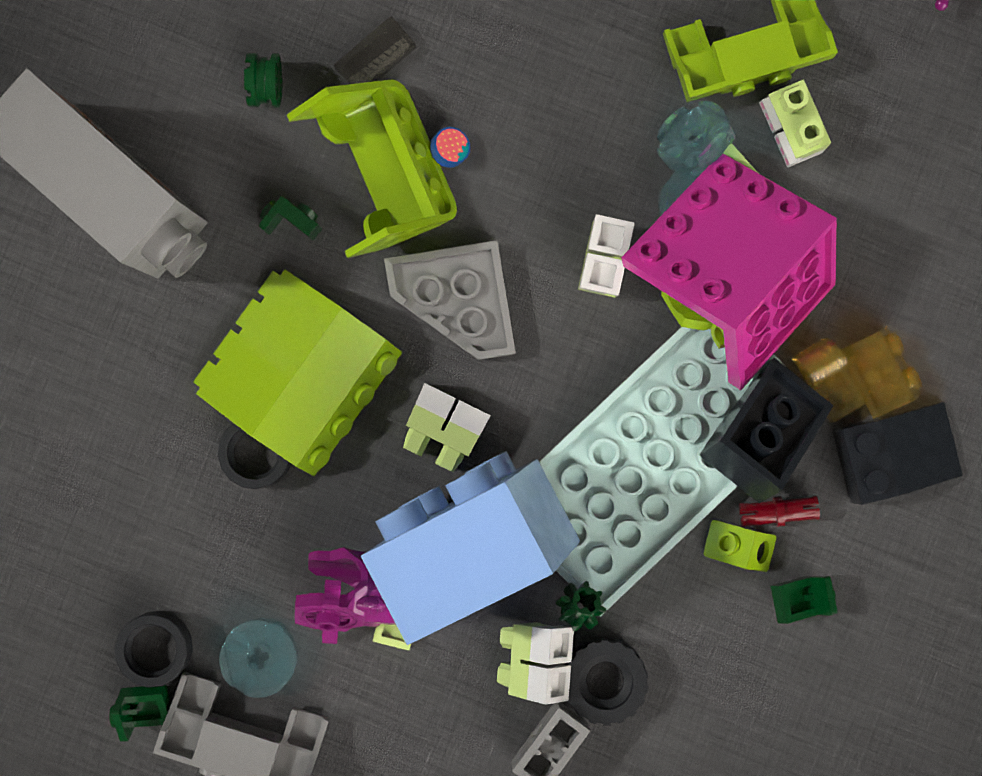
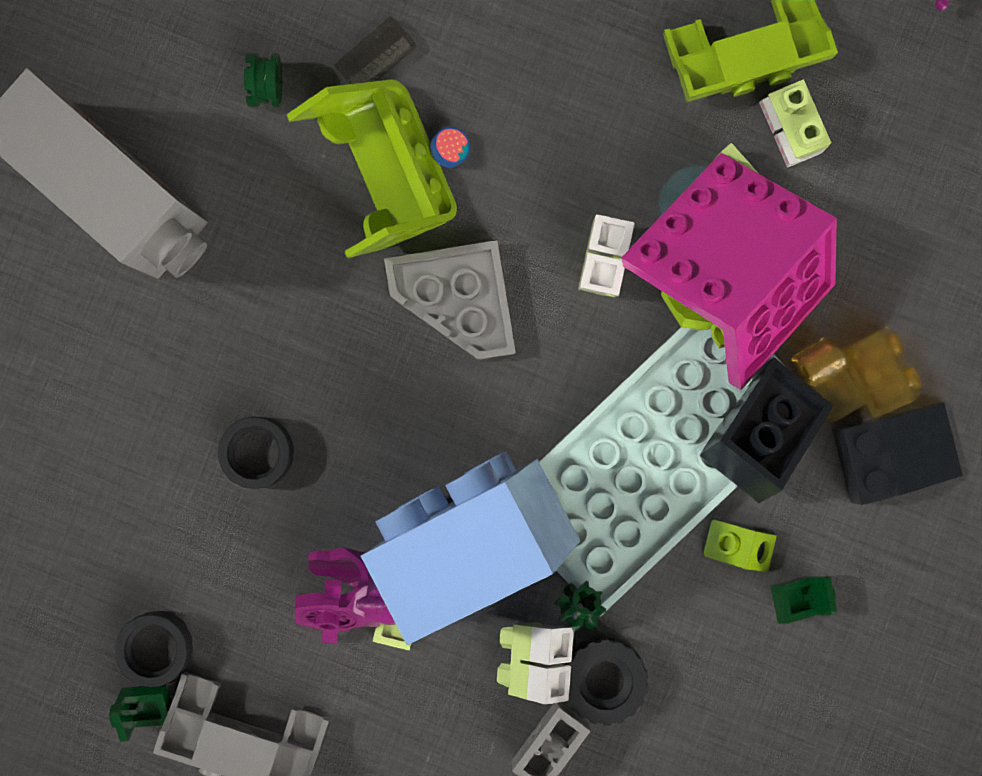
lime hinge [193,270,402,477] -> none
clear light blue plate [219,618,298,698] -> none
dark green bracket [258,196,322,240] -> none
yellowish green hips [403,383,491,472] -> none
clear light blue plate [657,101,735,176] -> none
dark red pin [739,495,820,528] -> none

